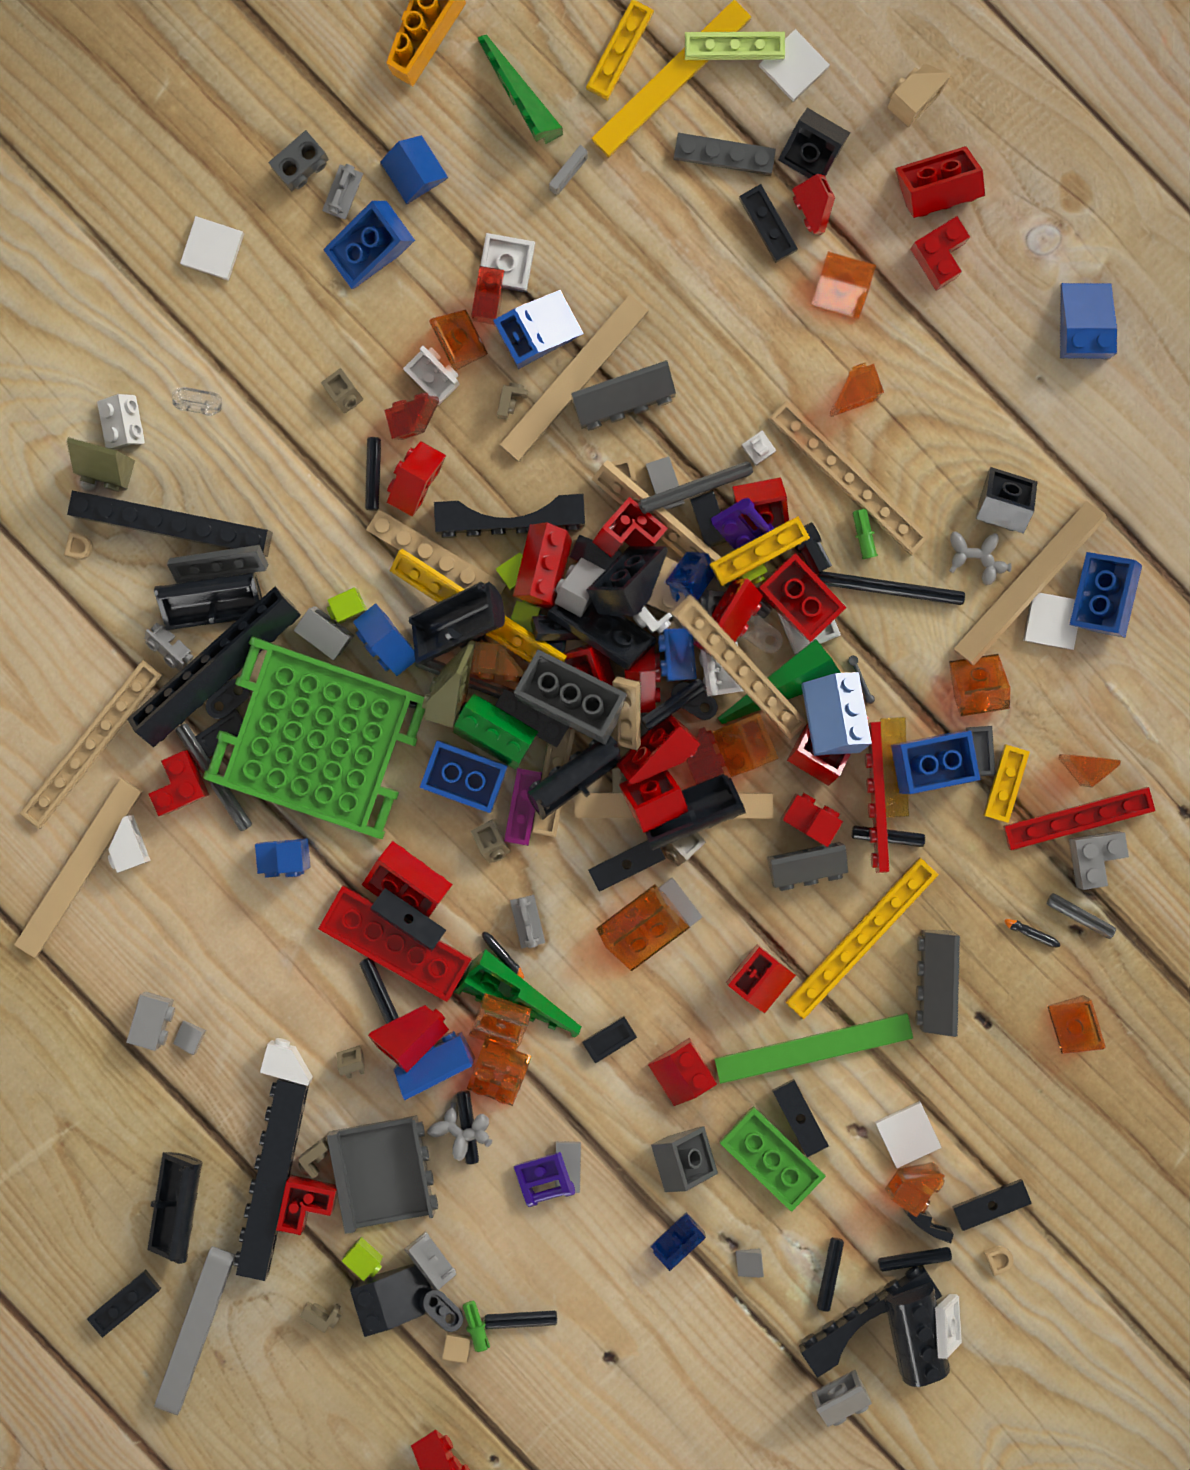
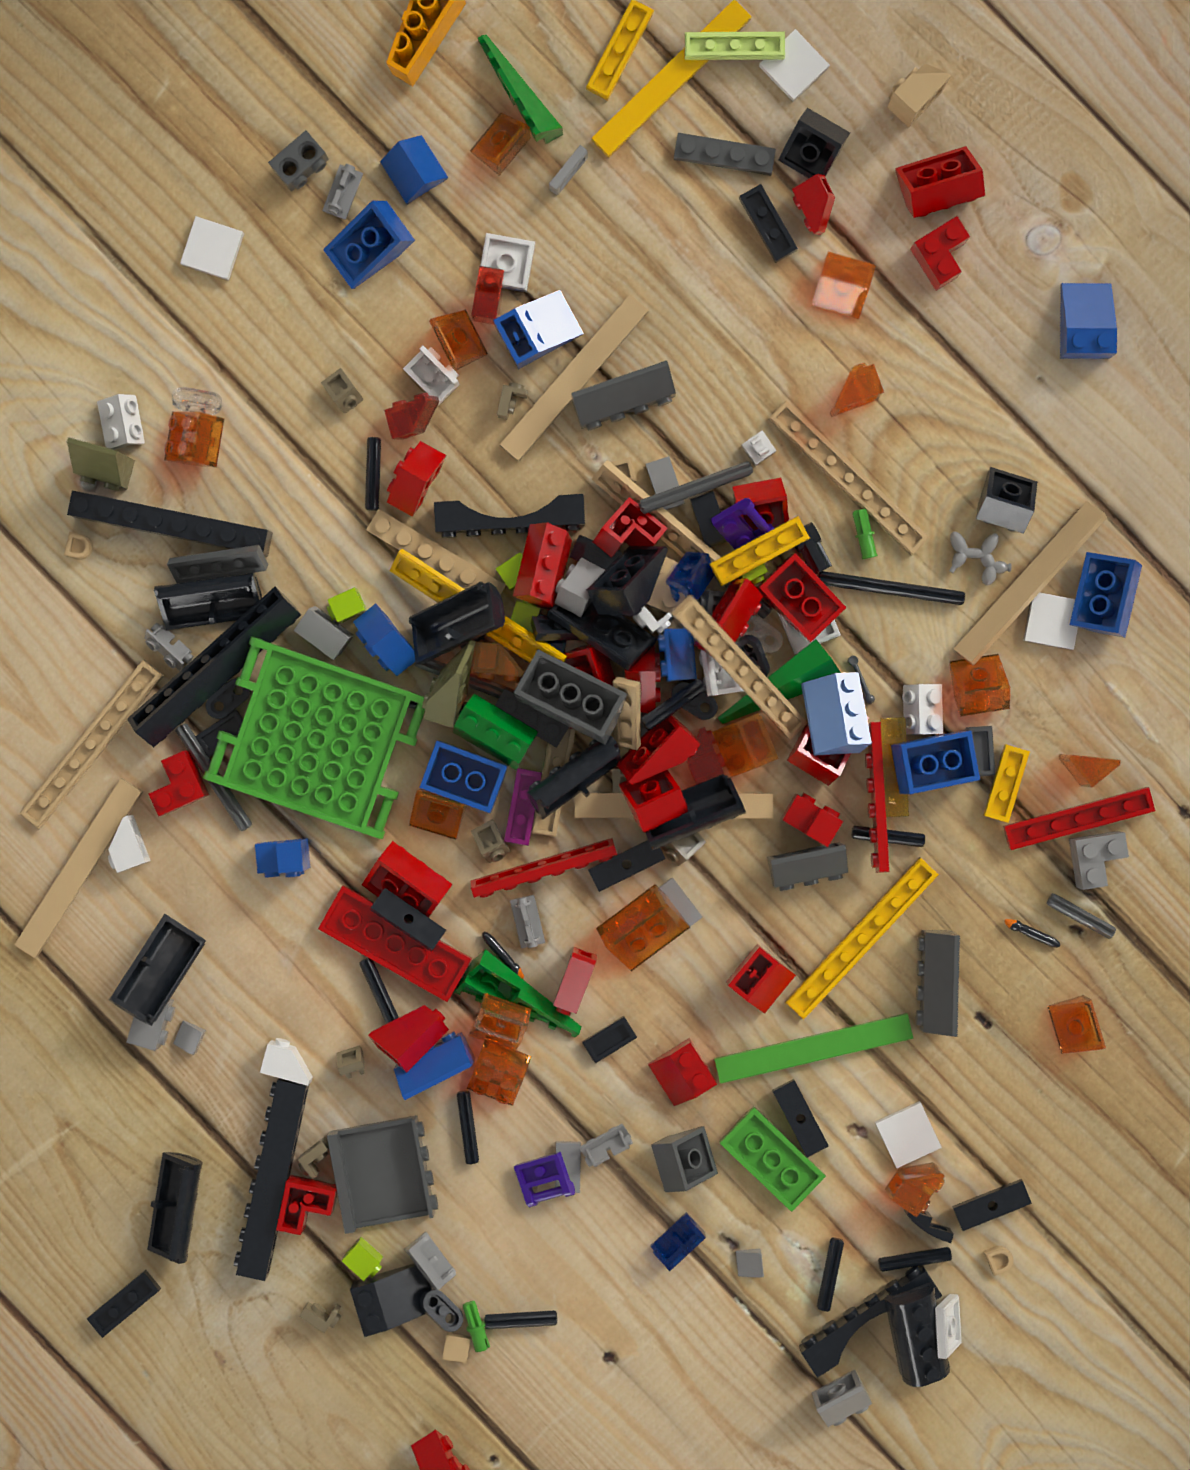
light grey beam [154,1246,236,1416] -> none
light grey piece [427,1102,492,1161] -> none
none -> black container [109,914,206,1026]
none -> clear orange slope [164,411,225,468]
none -> clear orange slope [409,789,467,840]
none -> clear orange slope [470,113,531,176]
none -> red plate [471,838,617,898]
none -> slope [553,947,597,1016]
none -> light grey hinge [579,1124,633,1167]
none -> black plate [736,635,770,677]
none -> white bracket [902,684,943,734]

